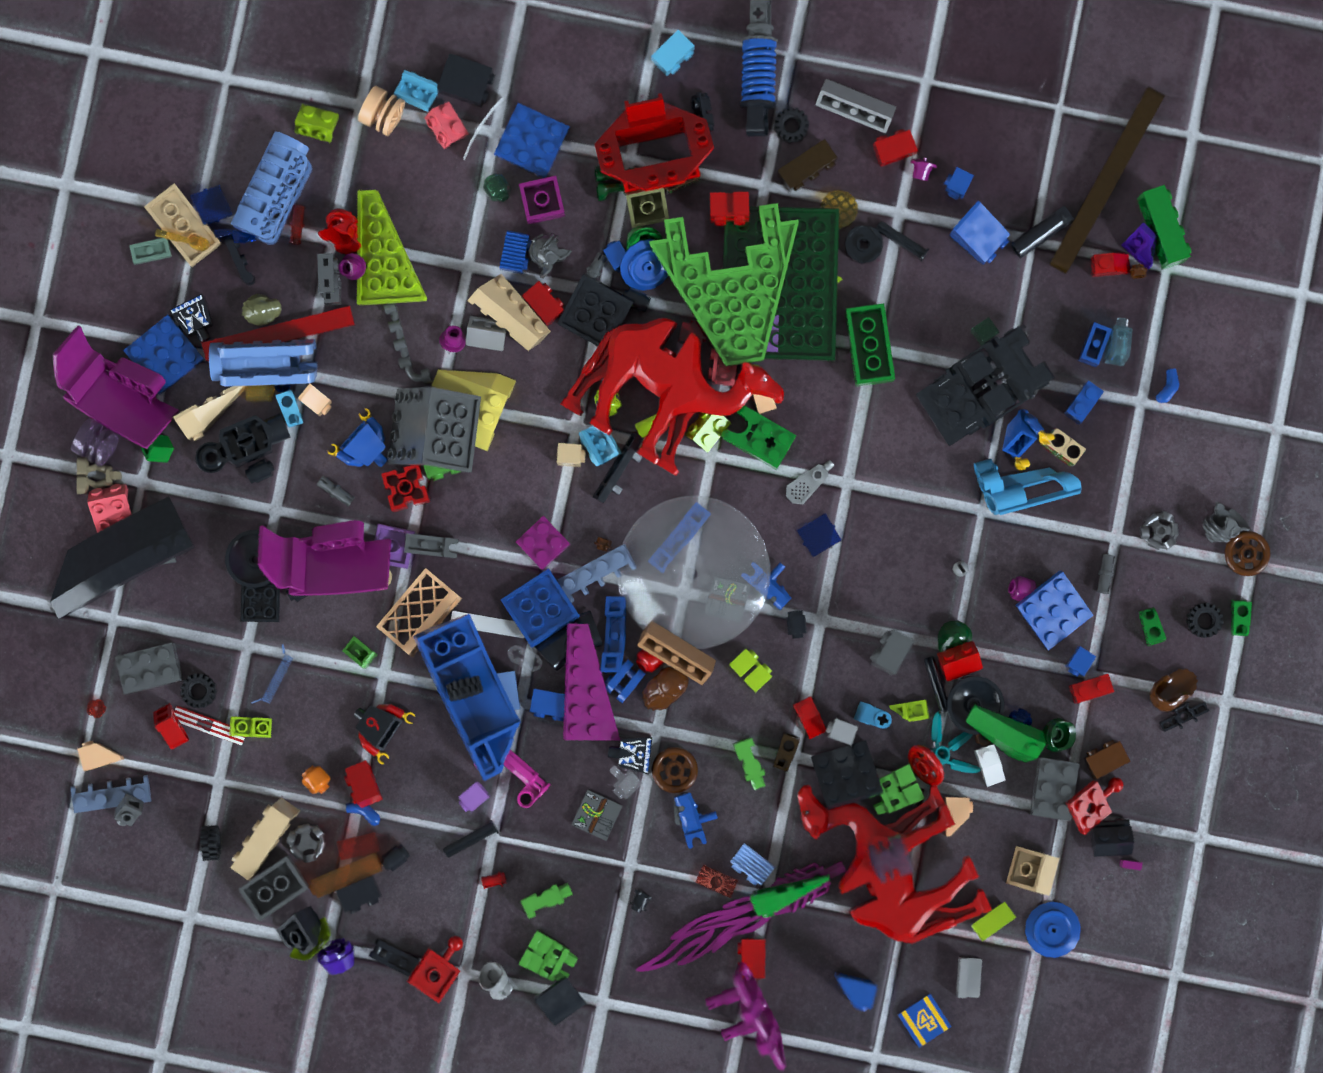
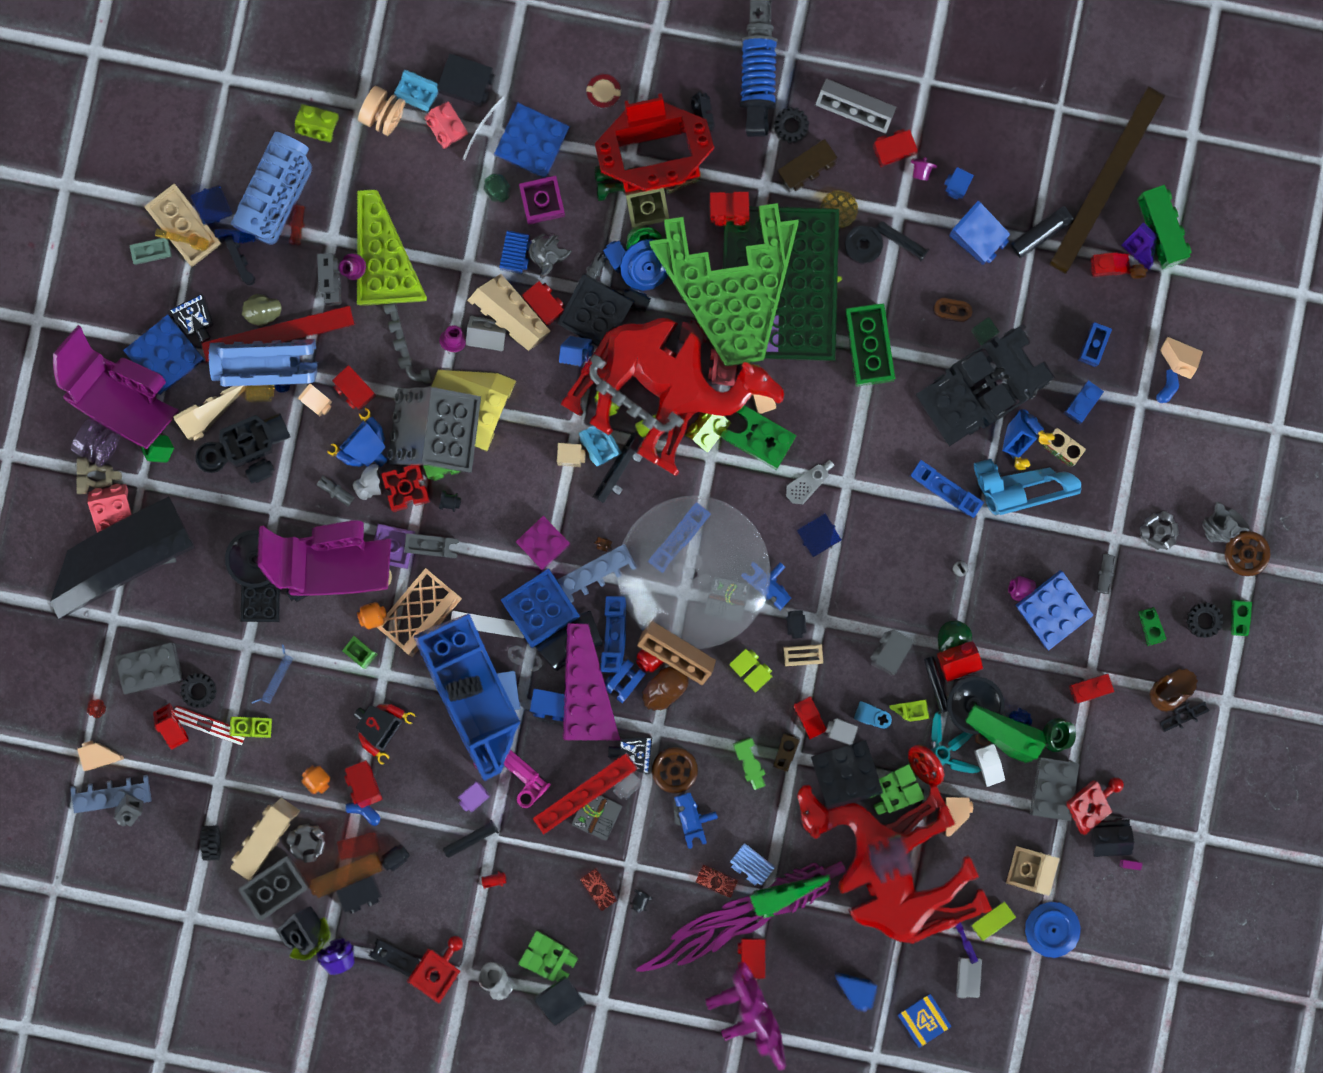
medium azure leg [275,390,304,428] -> none
red helmet [318,208,361,254] -> none
bright green hips [521,883,572,919] -> none
medium azure brick [651,30,694,76] -> none
blue brick [1066,646,1096,677] -> none
reddish brown brick [1083,739,1131,779] -> none
clear light blue torso [1105,318,1133,366] -> none
none -> red brick [332,365,376,411]
none -> light grey hair [353,464,382,500]
none -> orange head [357,602,387,630]
none -> black brick [439,490,461,512]
none -> red plate [533,753,638,834]
none -> blue brick [559,336,594,367]
none -> clear red tile [580,868,617,911]
none -> sticker [587,74,621,108]
none -> dark grey bar [589,354,684,432]
none -> tan tile [783,644,823,666]
none -> blue slope [910,460,984,518]
none -> reddish brown plate [934,298,972,322]
none -> dark purple piece [956,922,978,964]
none -> light nougat slope [1160,337,1203,379]

